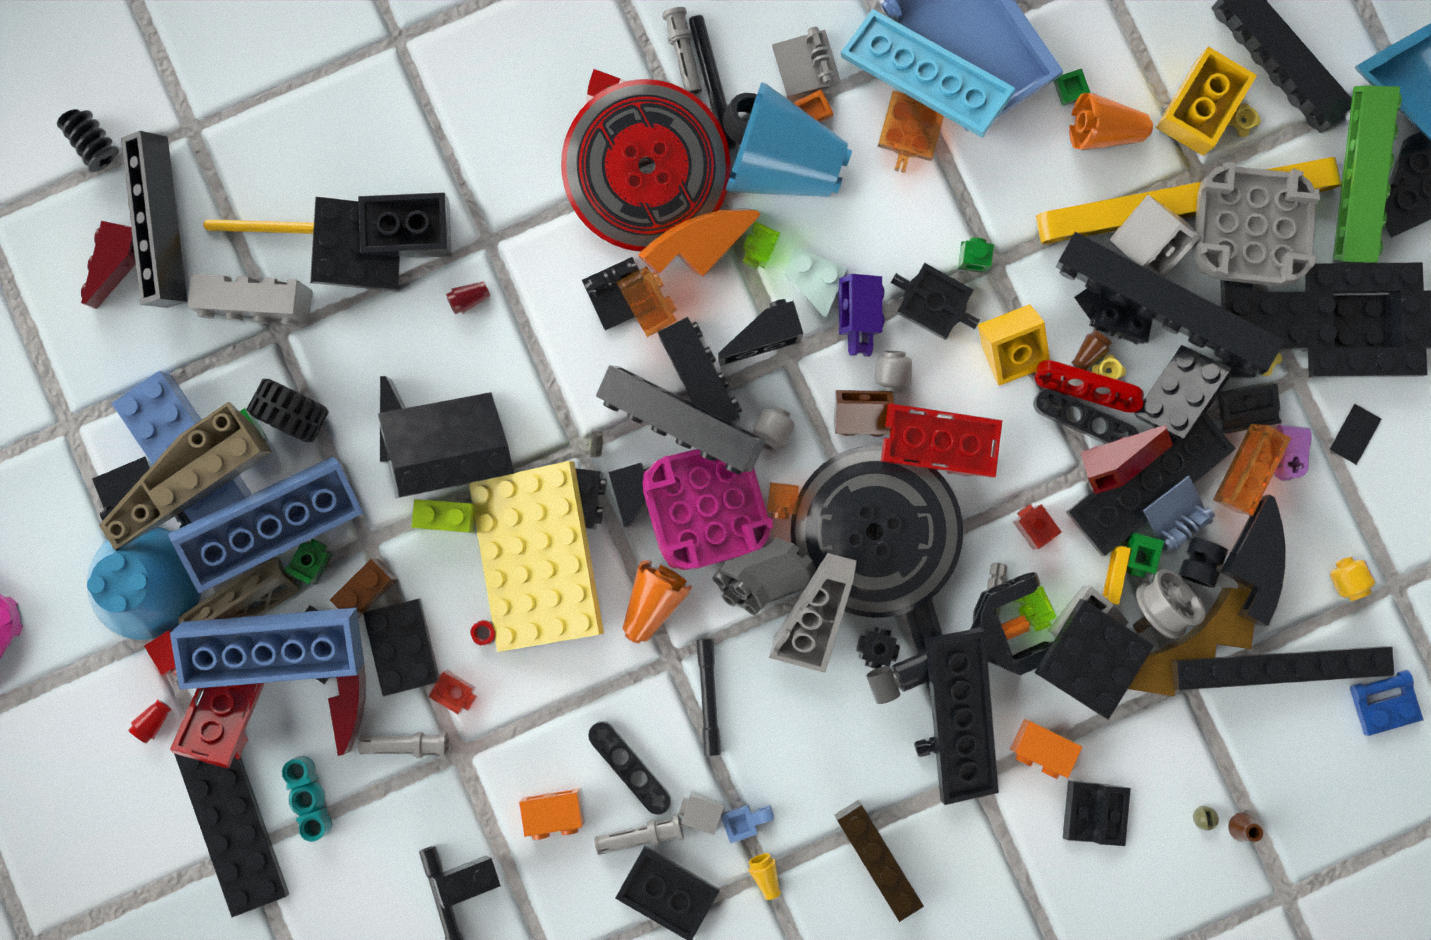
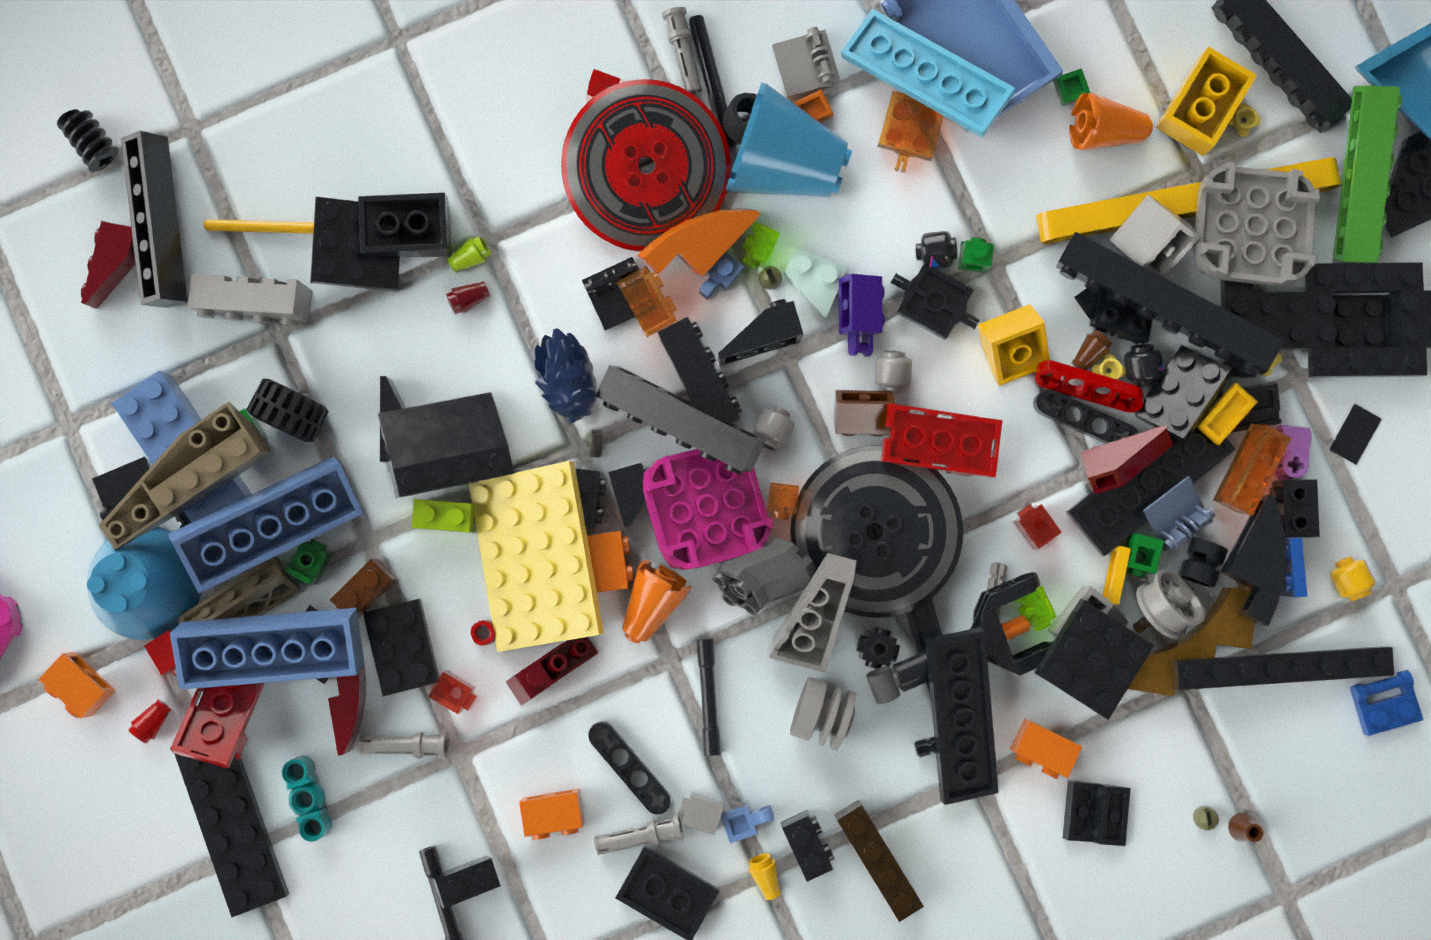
none -> orange brick [38,652,116,719]
none -> lime cone [447,236,492,273]
none -> dark red slope [506,637,599,706]
none -> dark blue head [534,328,597,424]
none -> orange brick [587,531,634,593]
none -> medium blue plate [699,252,744,300]
none -> olive hinge [759,266,782,290]
none -> black brick [780,810,835,882]
none -> light grey wheel [790,676,856,751]
none -> black head [915,231,958,268]
none -> black head [1124,344,1164,387]
none -> yellow tile [1197,383,1258,445]
none -> black brick [1269,479,1320,538]
none -> blue plate [1281,538,1307,597]

